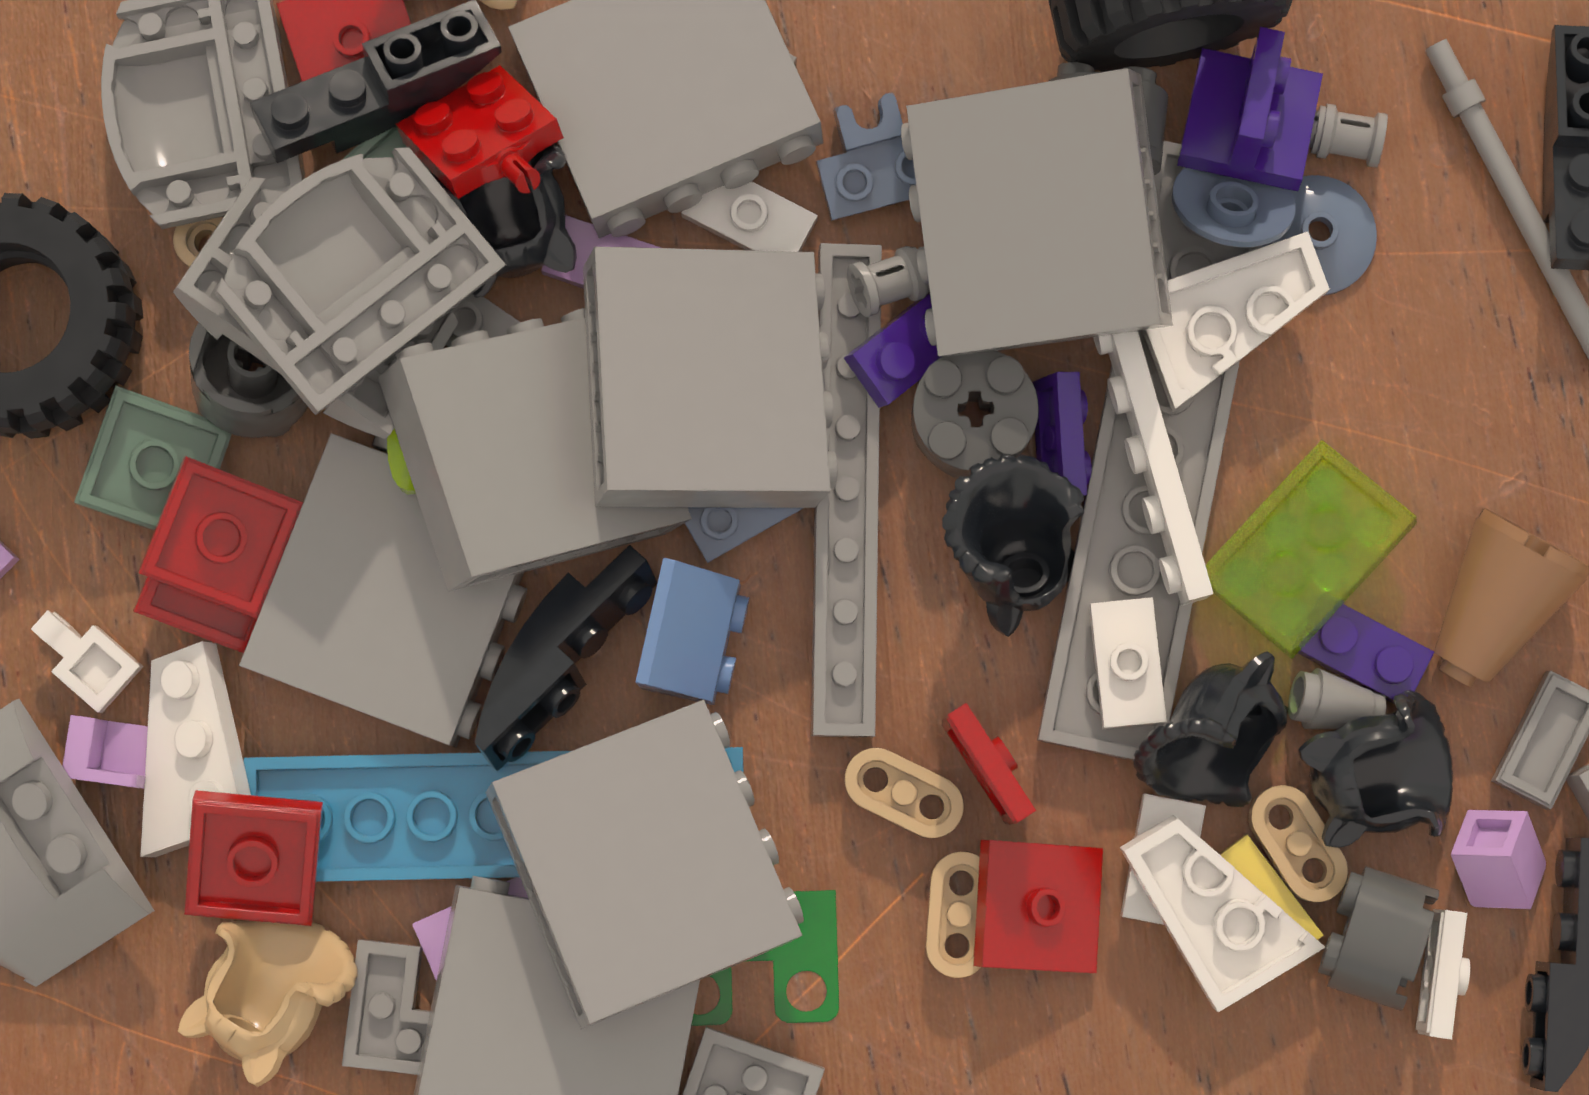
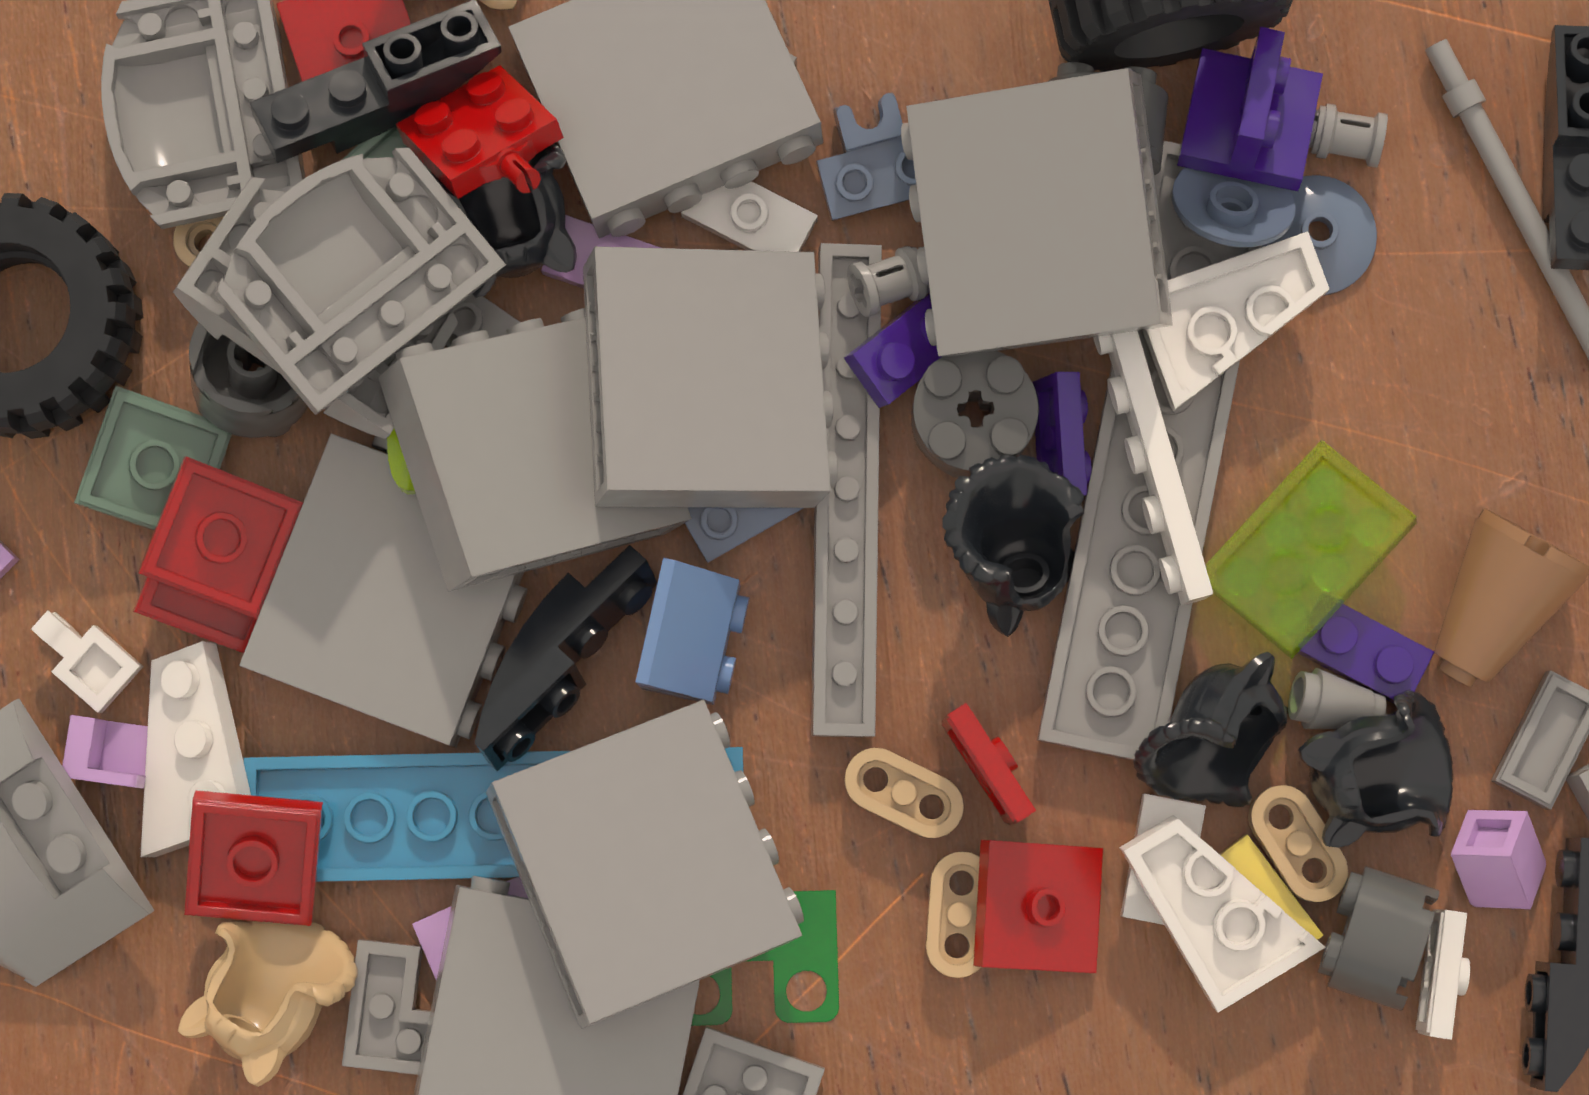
white plate [1089,597,1167,729] -> none

